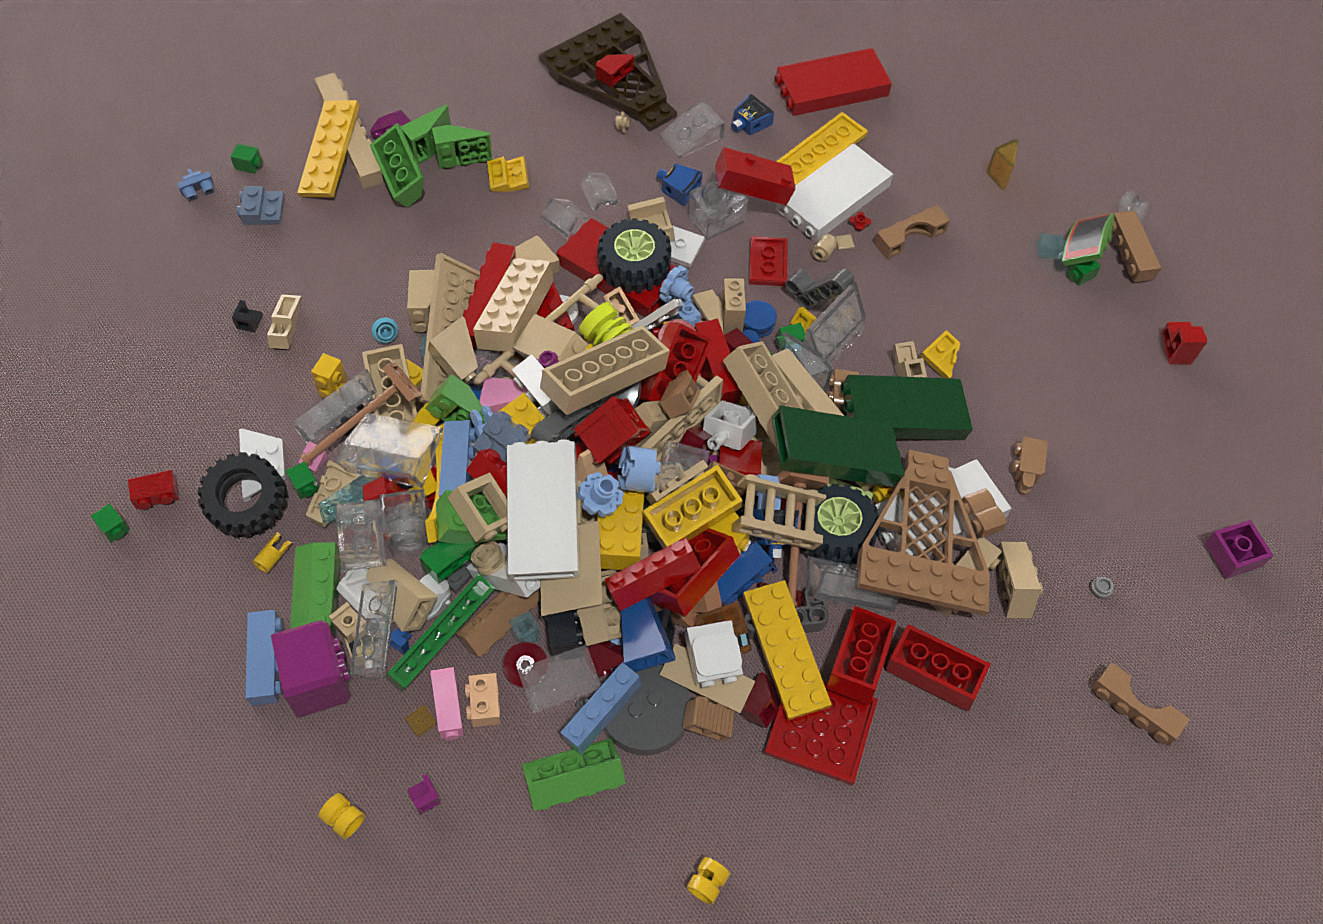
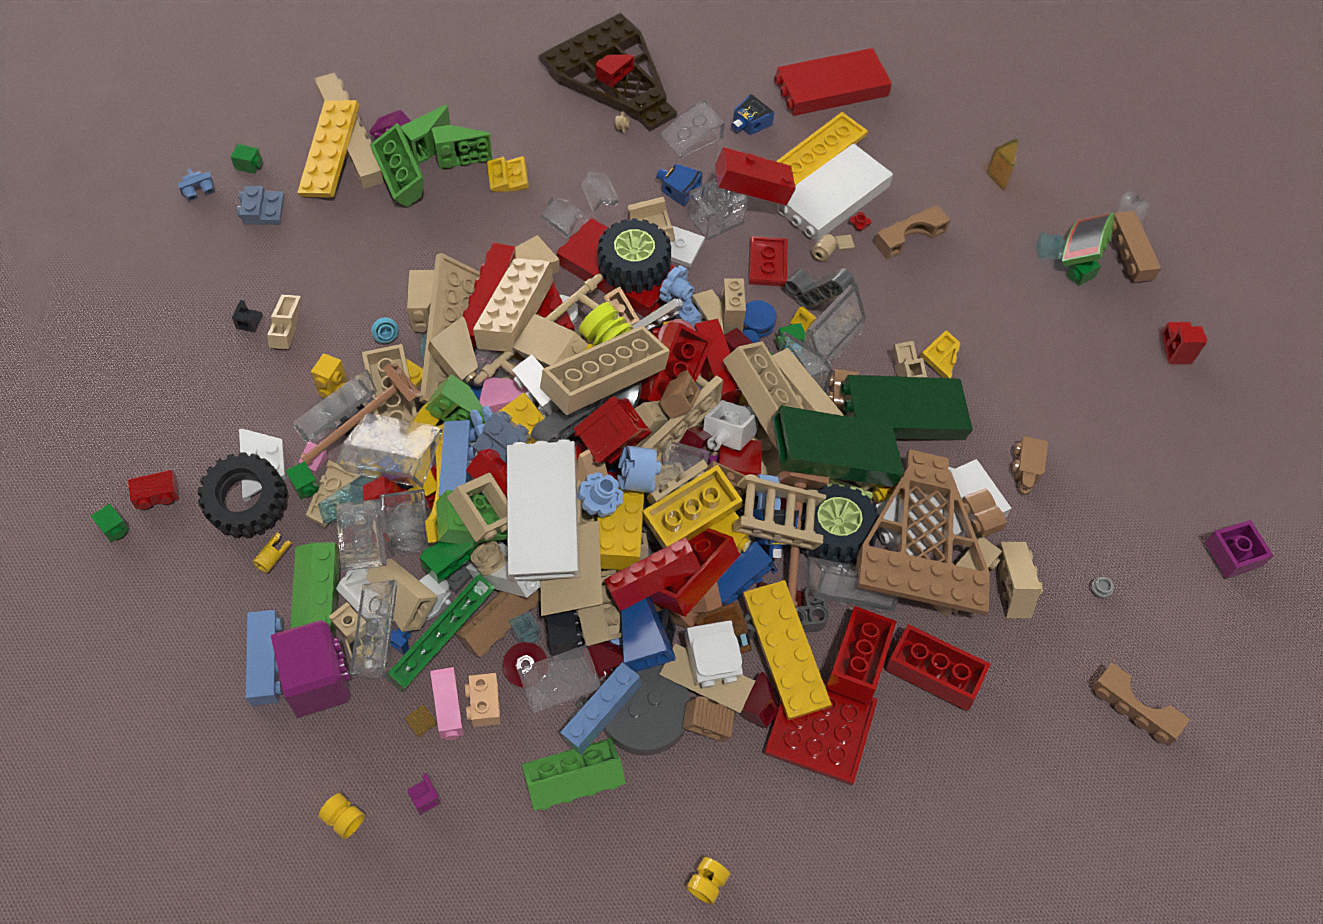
magenta plate [538,350,559,368] -> none

